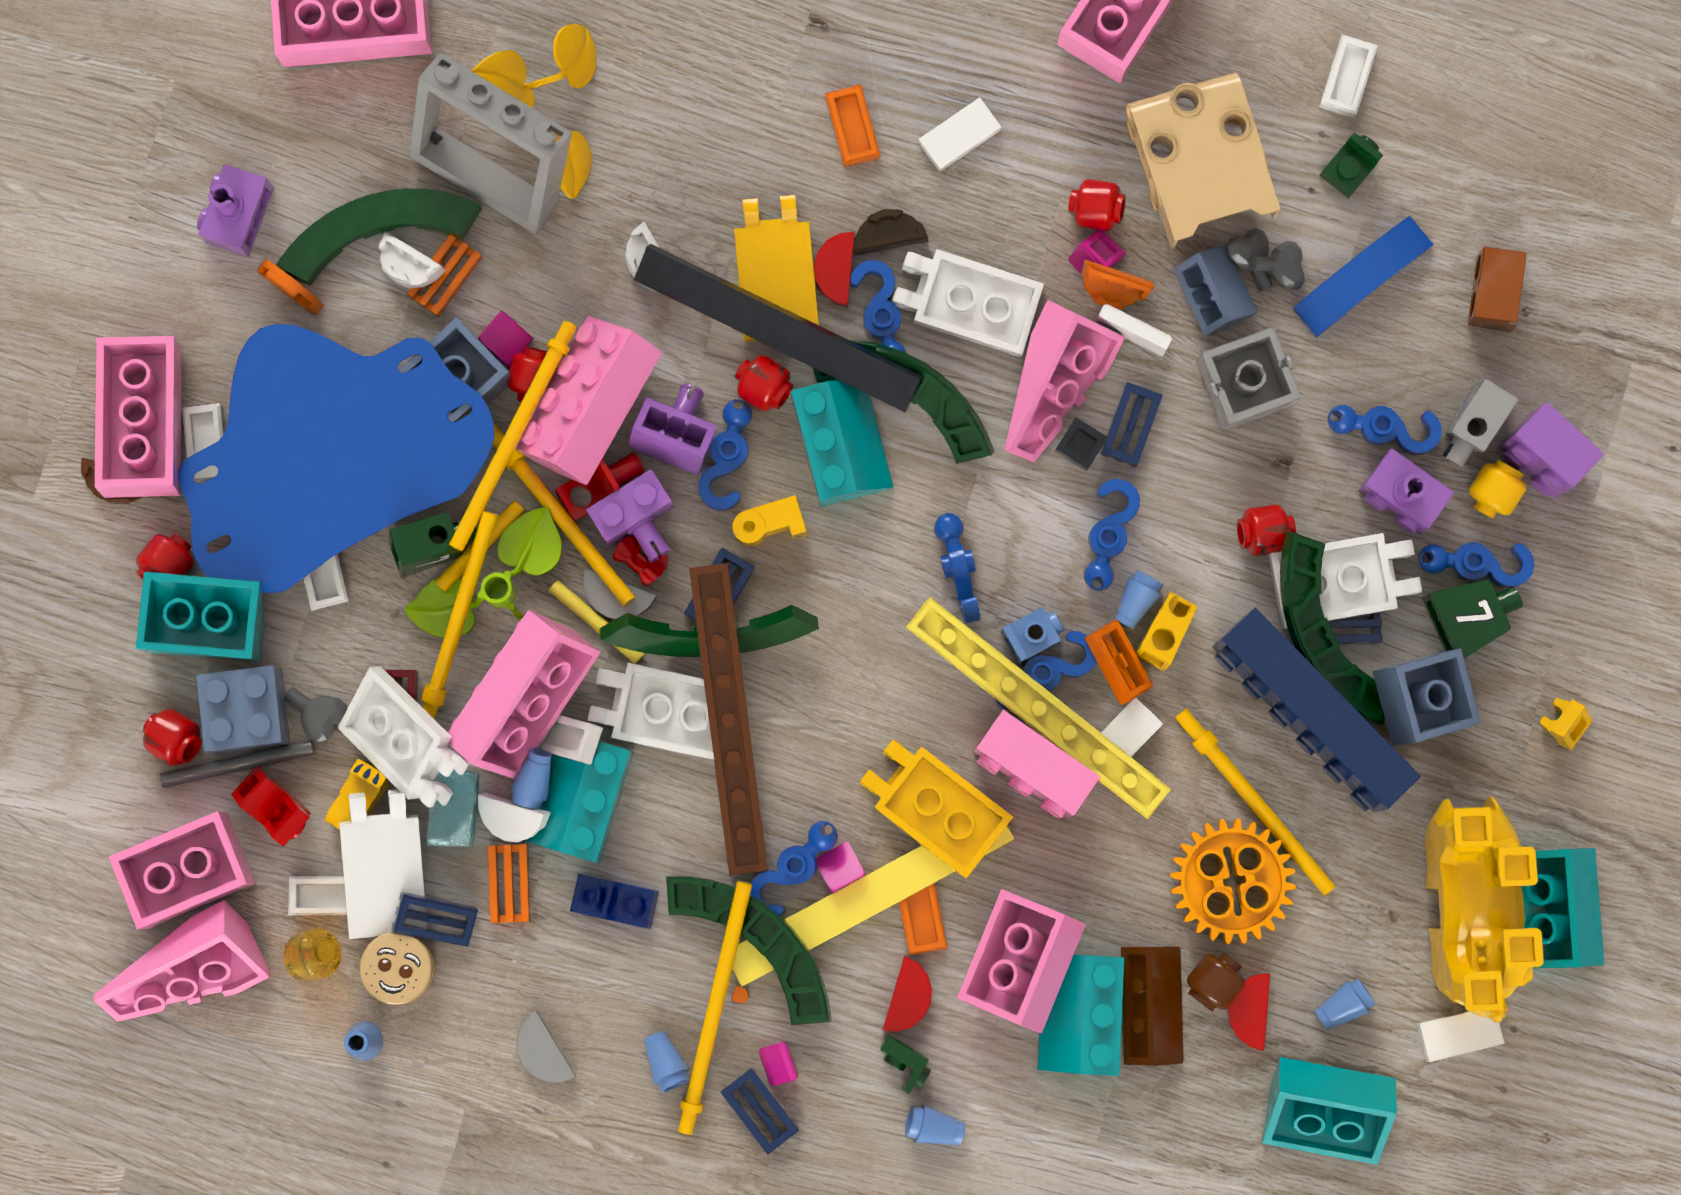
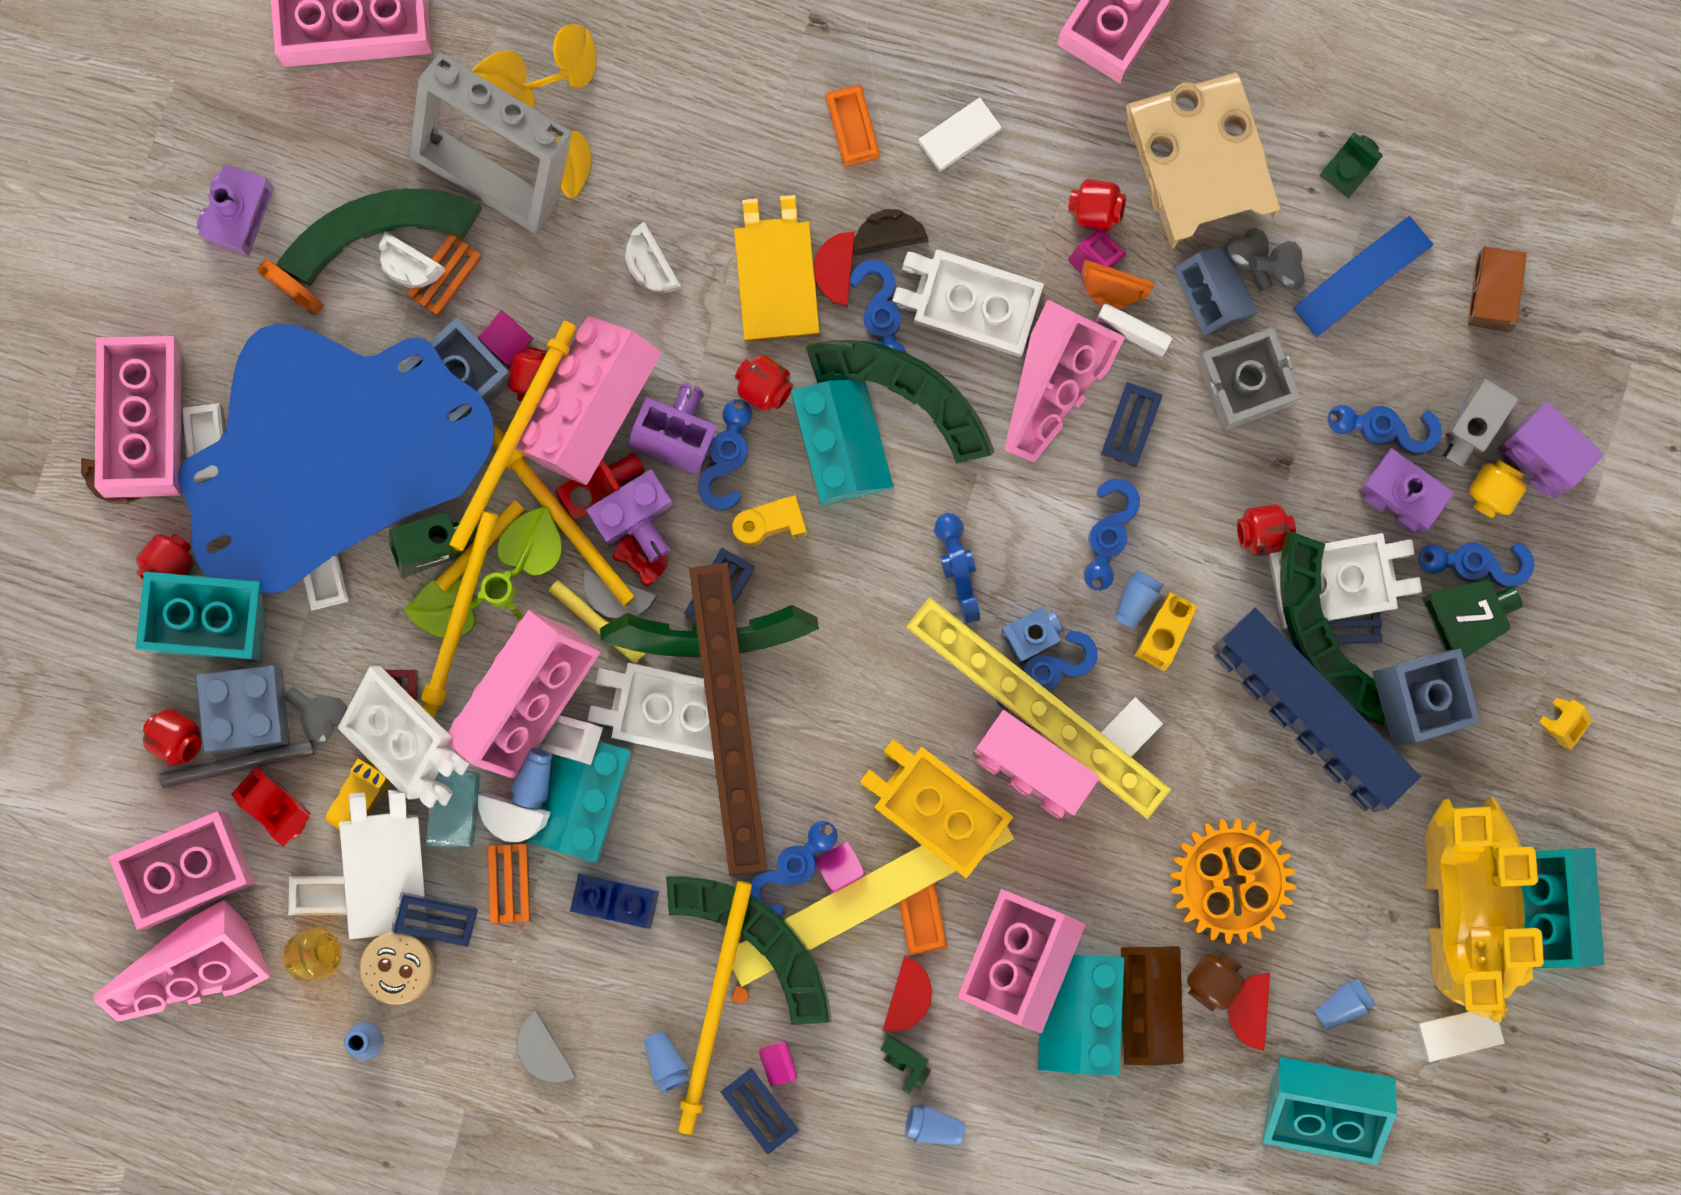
black tile [634,244,923,412] -> none
black tile [1055,417,1108,471] -> none
orange tile [1084,619,1153,705] -> none
yellow bar [1175,708,1336,896] -> none
white tile [1319,34,1378,118] -> none

